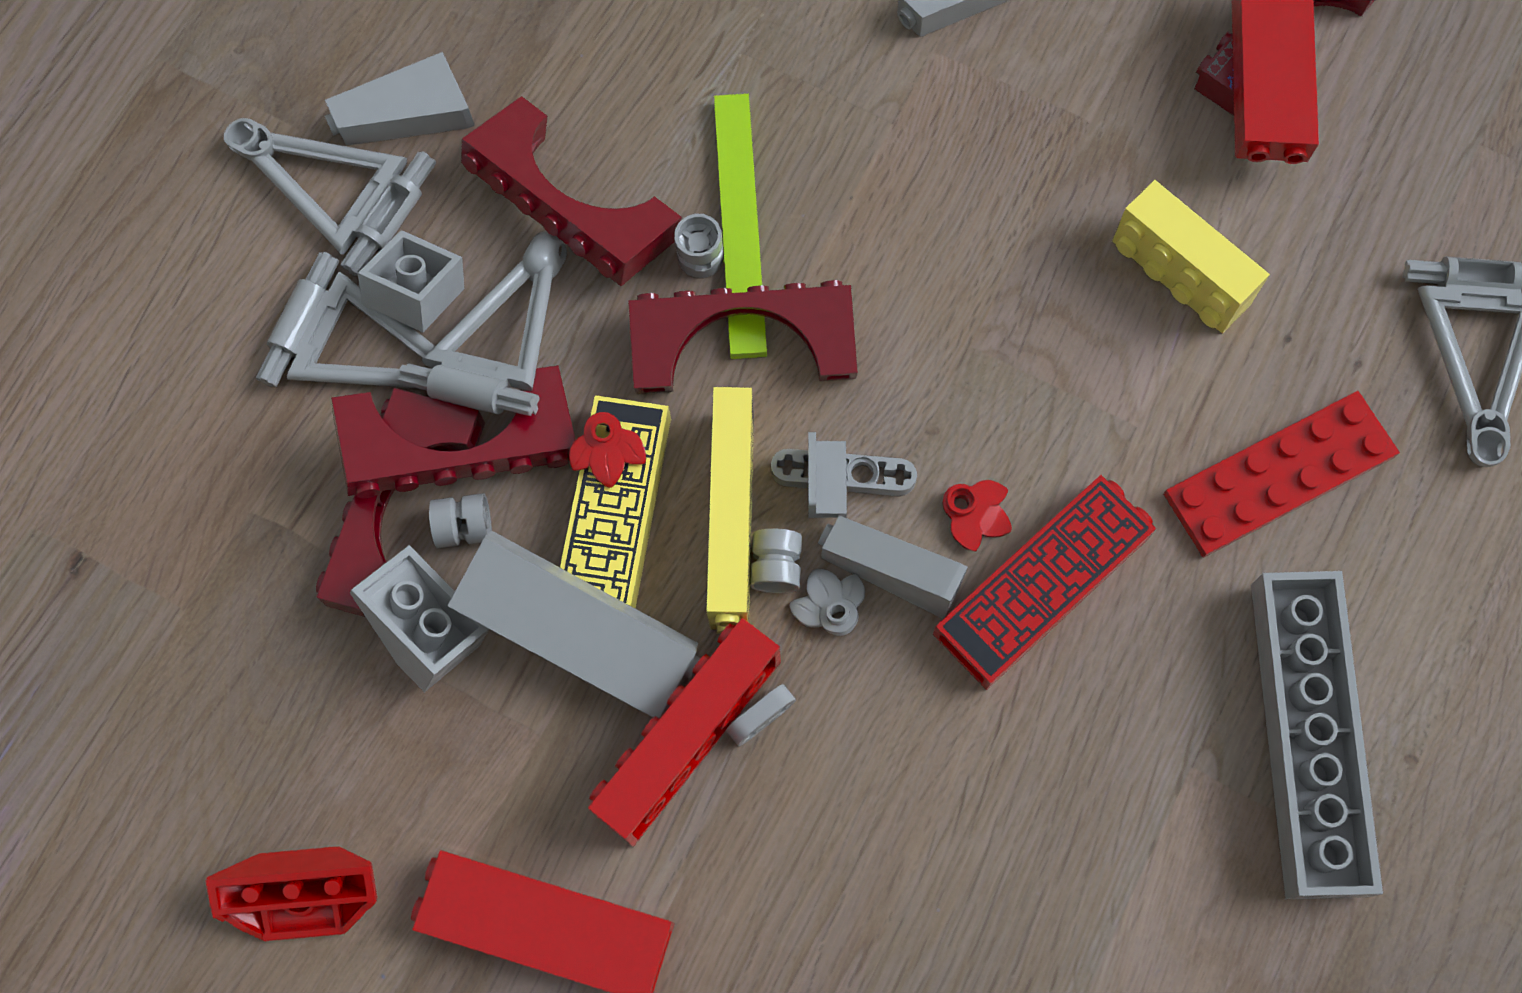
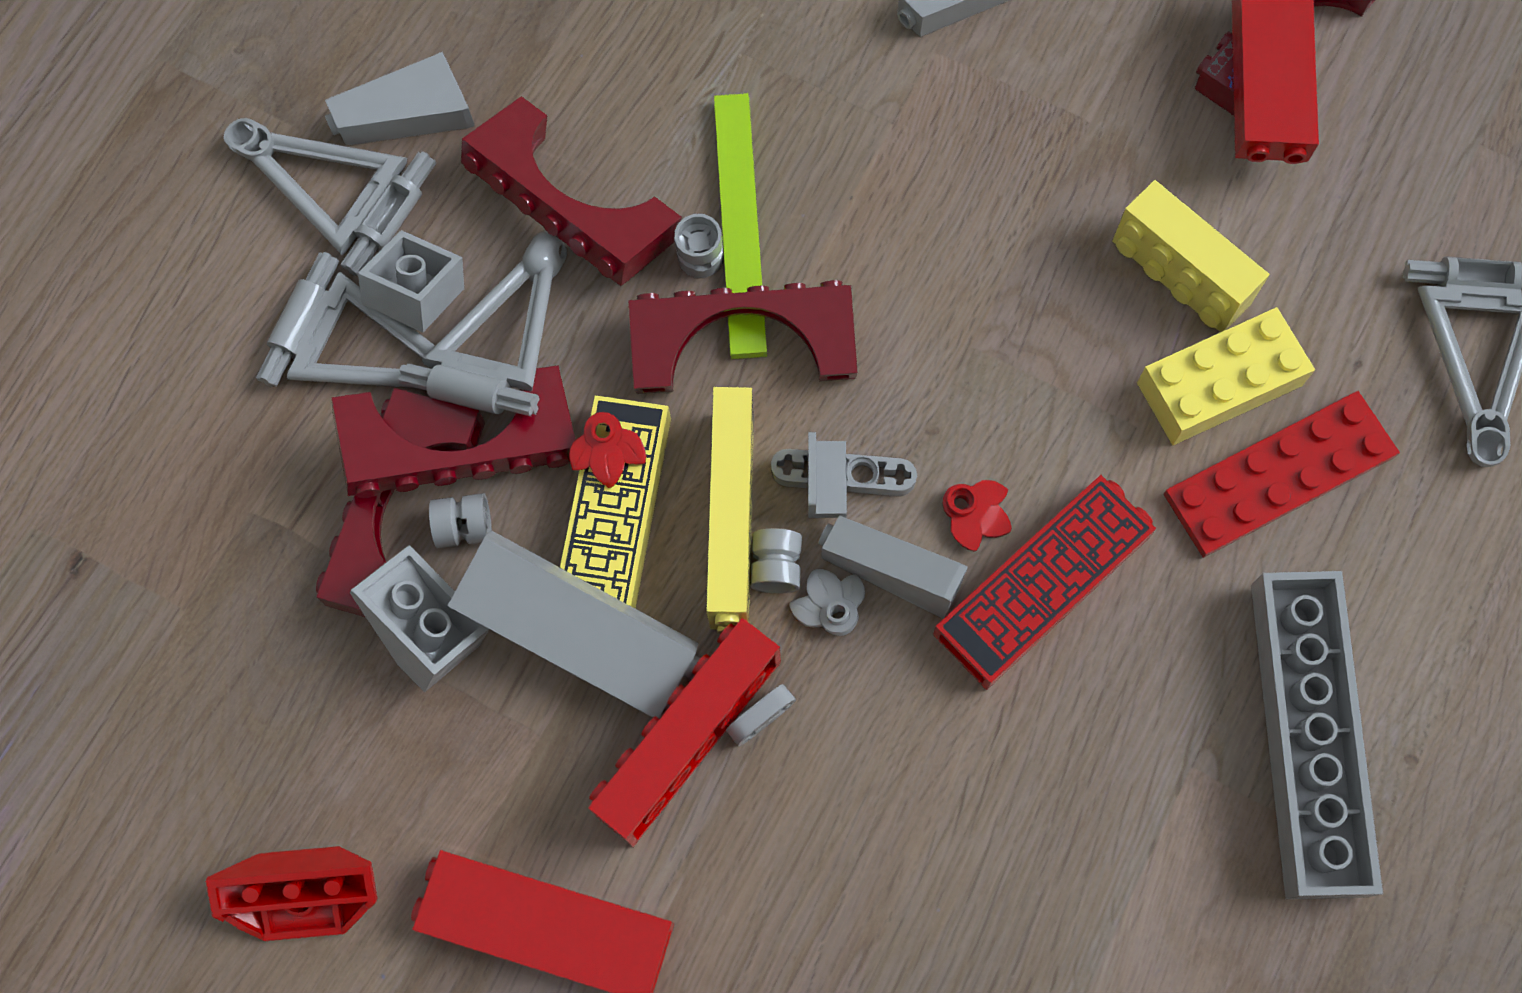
none -> light yellow brick [1137,307,1315,445]

